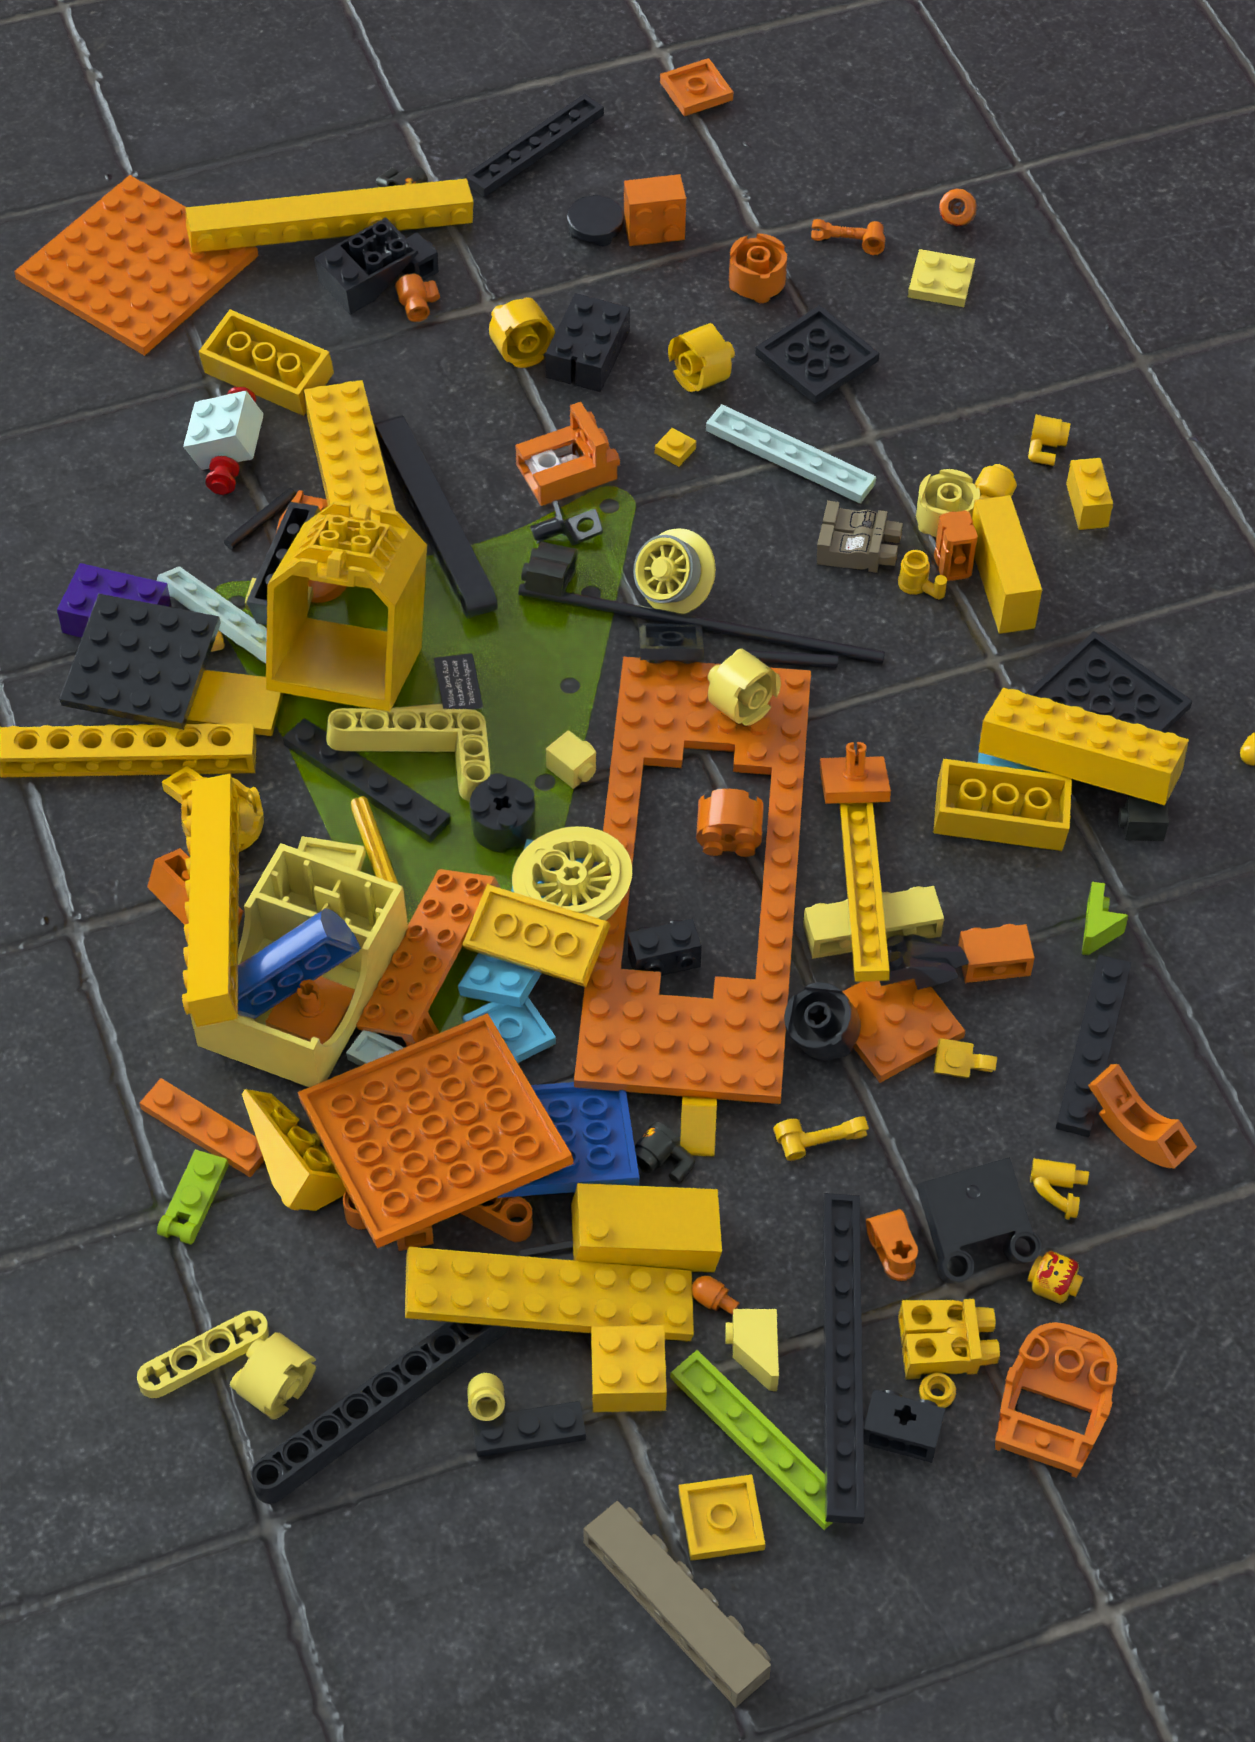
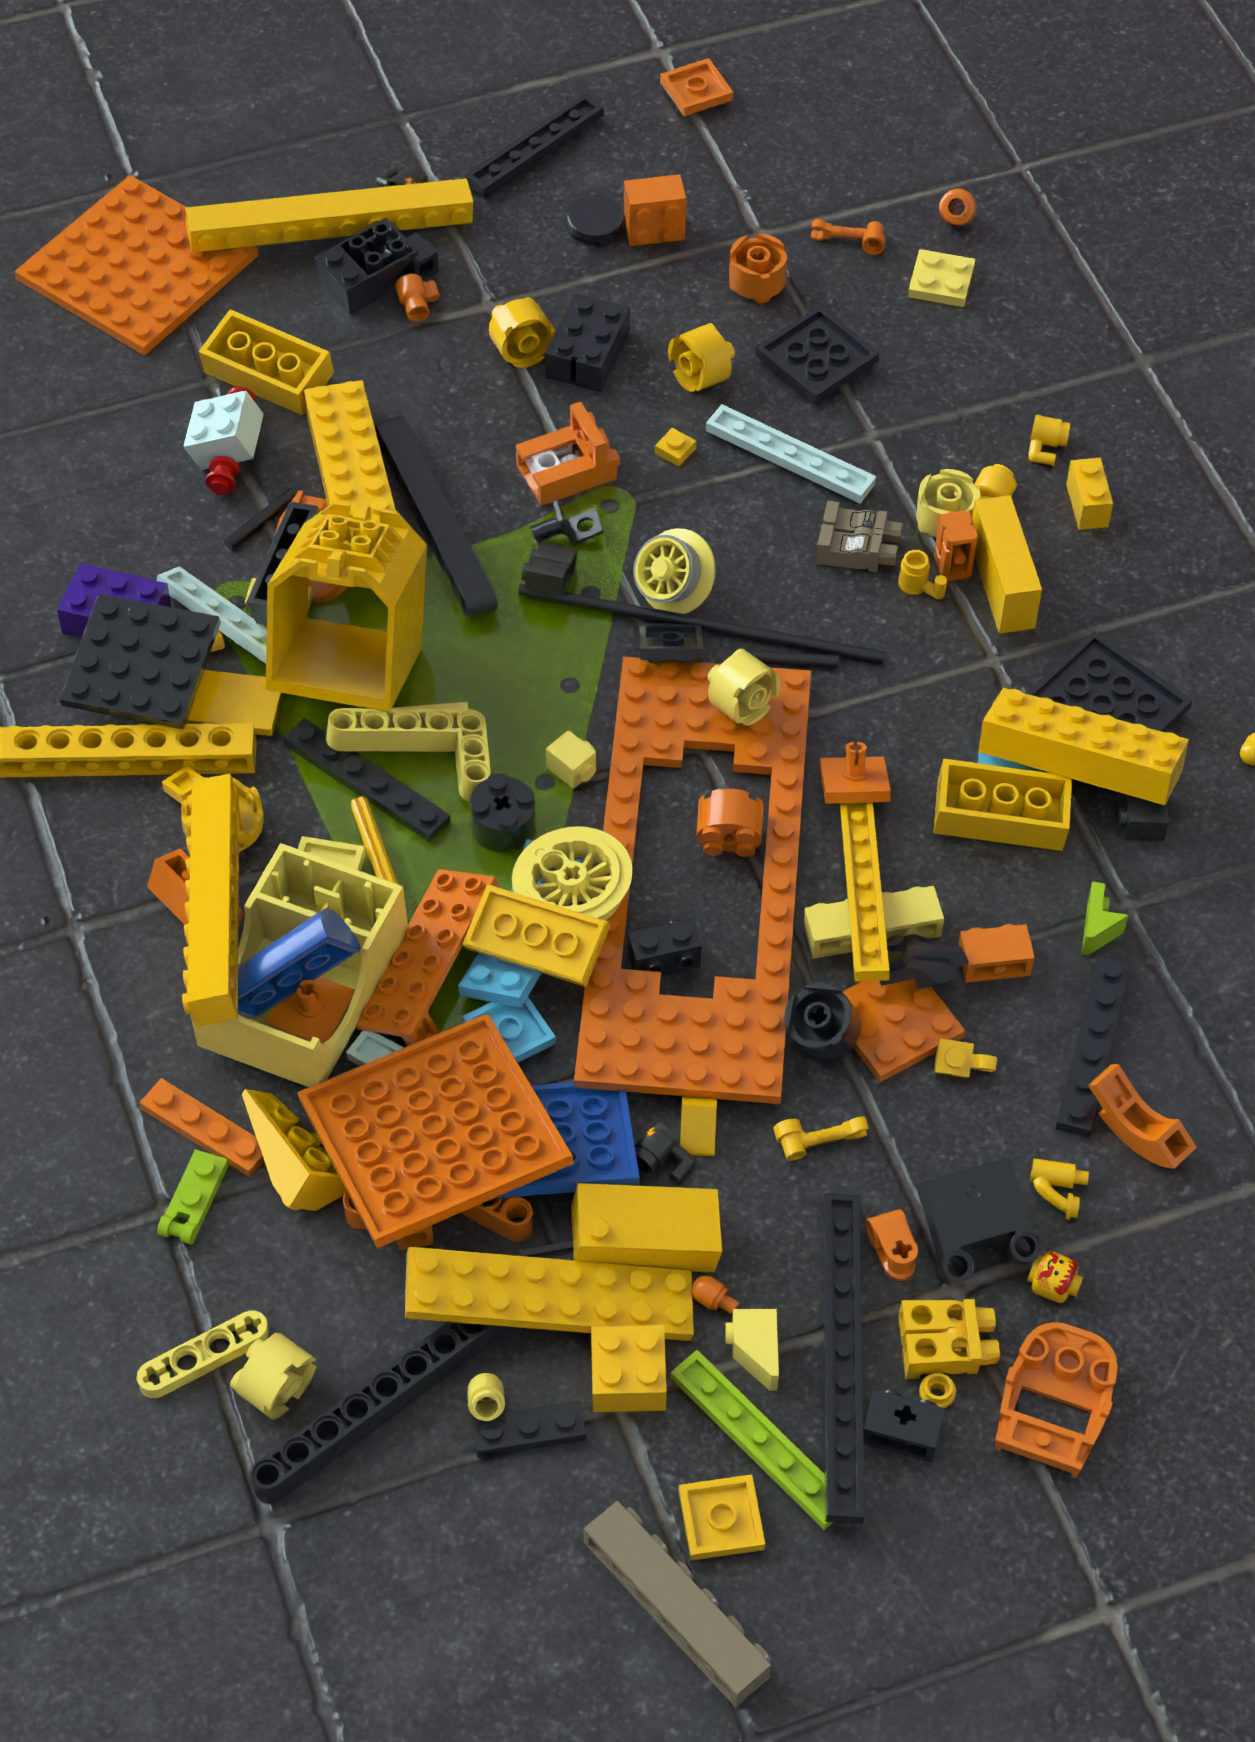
black sticker [434,653,483,710] -> none

